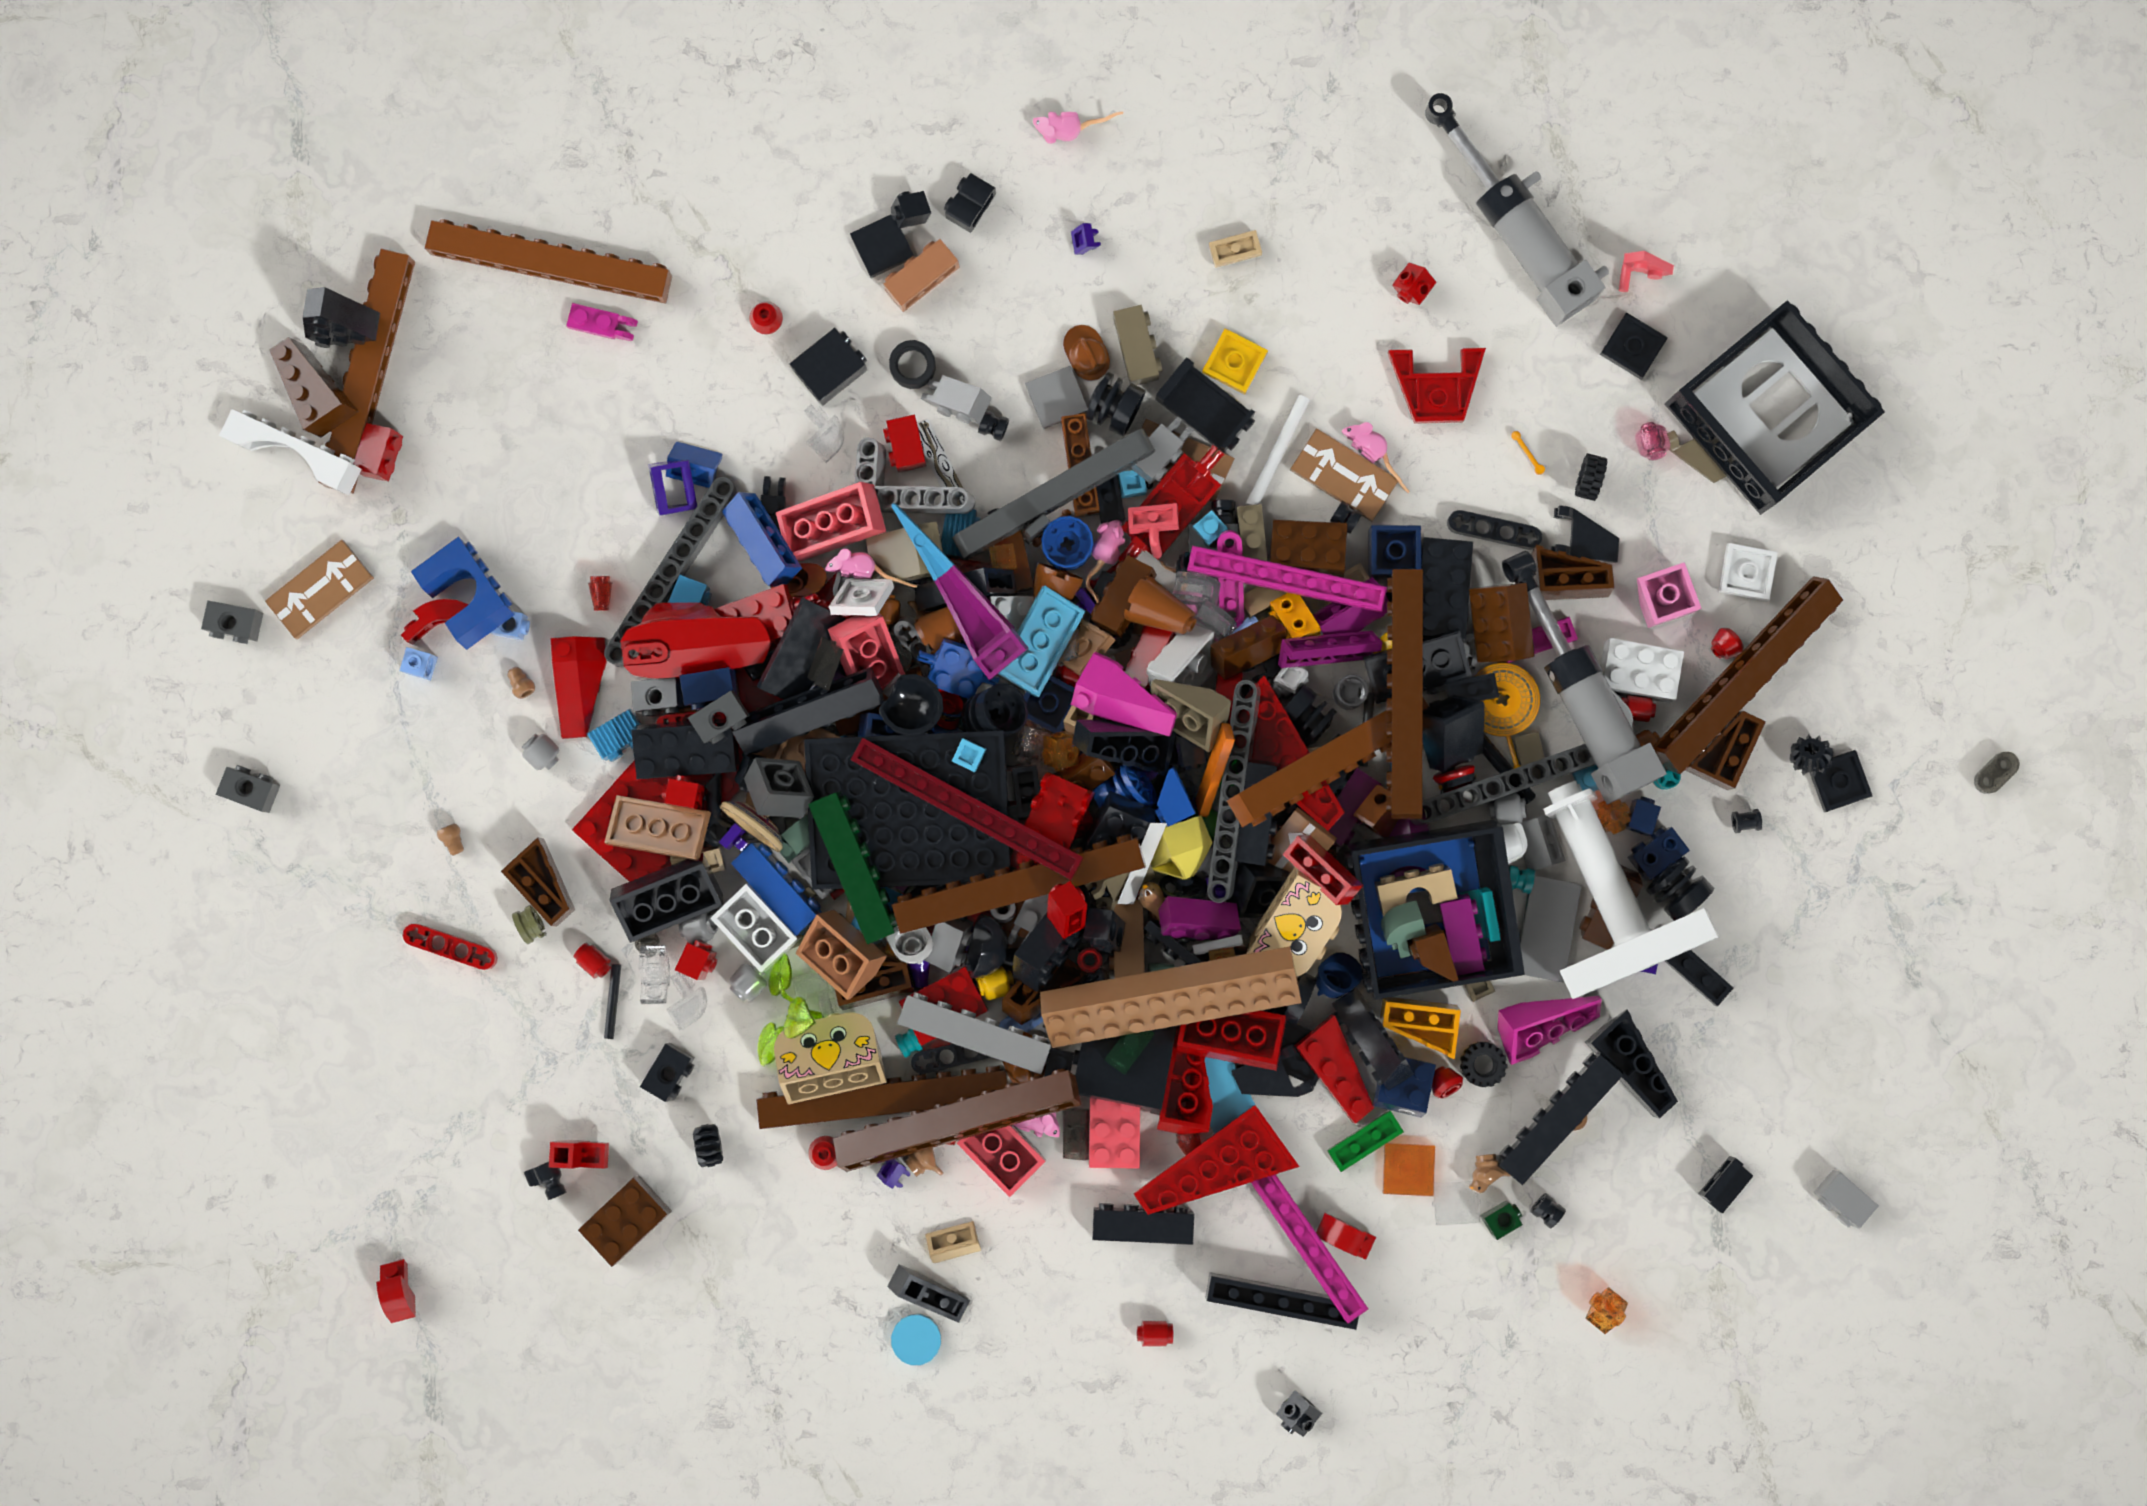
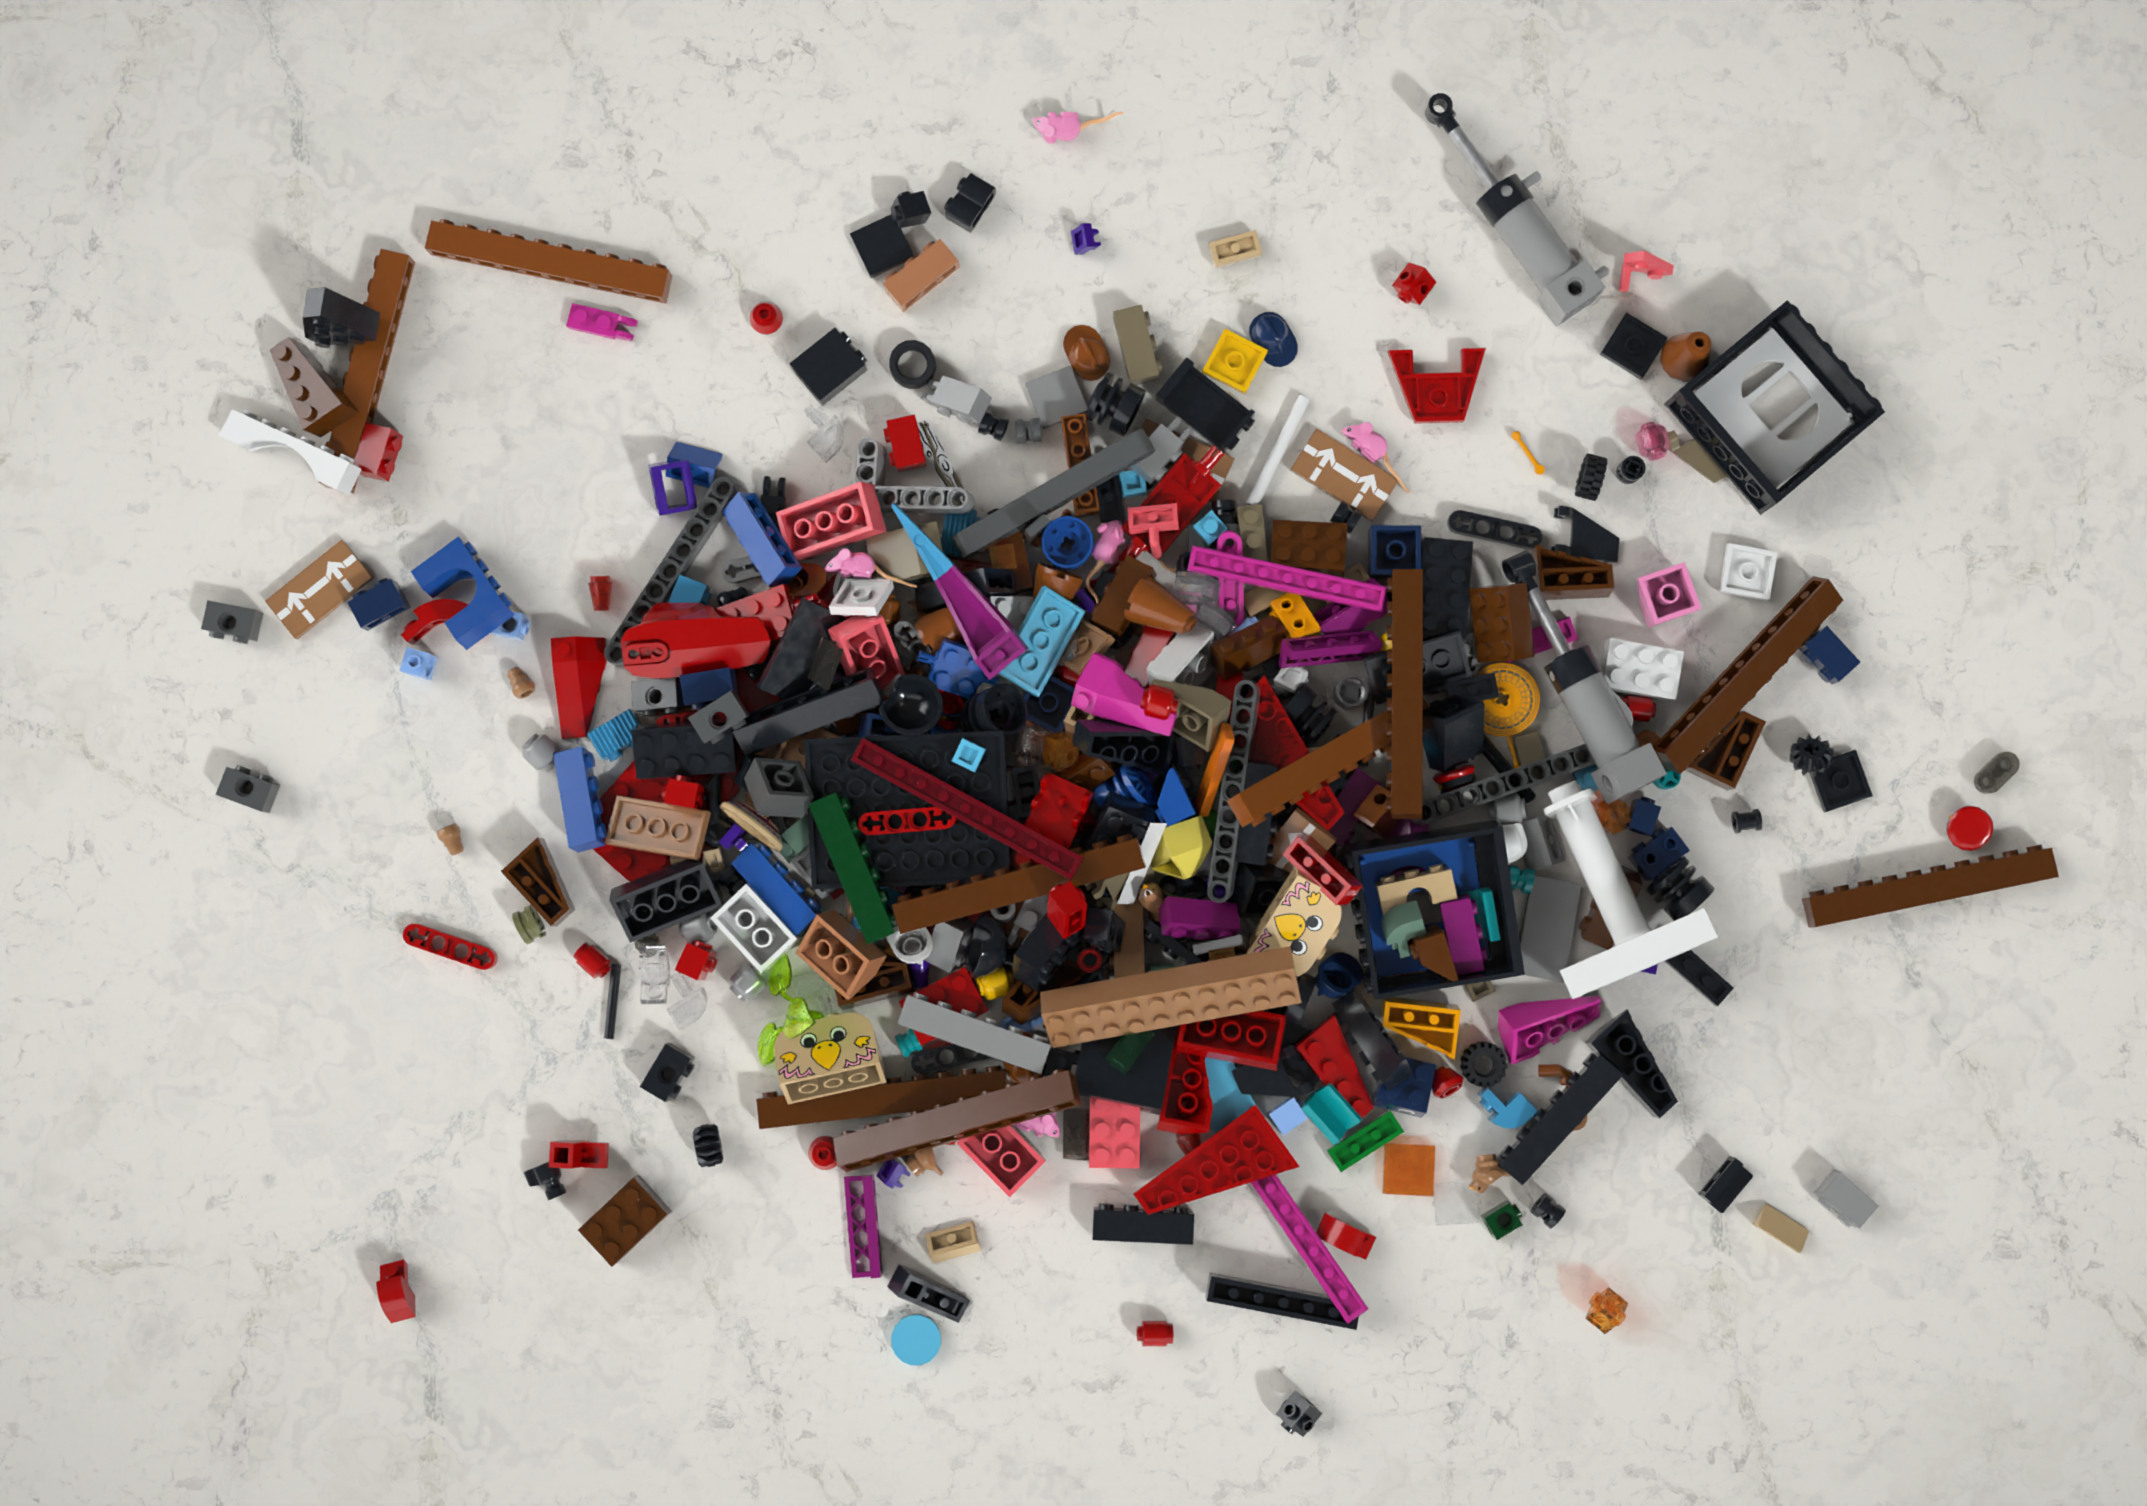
red cone [1711,628,1744,660] -> none
none -> dark blue brick [347,578,411,631]
none -> brick [553,746,607,853]
none -> black piece [717,587,749,607]
none -> black wheel [717,865,748,897]
none -> light grey beam [722,556,762,584]
none -> magenta fence [844,1174,883,1279]
none -> red beam [858,806,957,835]
none -> dark grey wheel [1015,417,1041,444]
none -> red head [1140,684,1179,720]
none -> dark blue piece [1249,312,1298,367]
none -> light blue brick [1267,1097,1308,1135]
none -> teal panel [1301,1083,1362,1145]
none -> dark azure brick [1478,1087,1538,1129]
none -> dark orange arm [1538,1064,1573,1085]
none -> black wheel [1616,456,1646,484]
none -> dark orange cone [1660,331,1711,382]
none -> tan slope [1753,1203,1809,1253]
none -> dark blue brick [1799,626,1861,685]
none -> reddish brown brick [1802,844,2059,928]
none -> red piece [1946,806,1993,851]

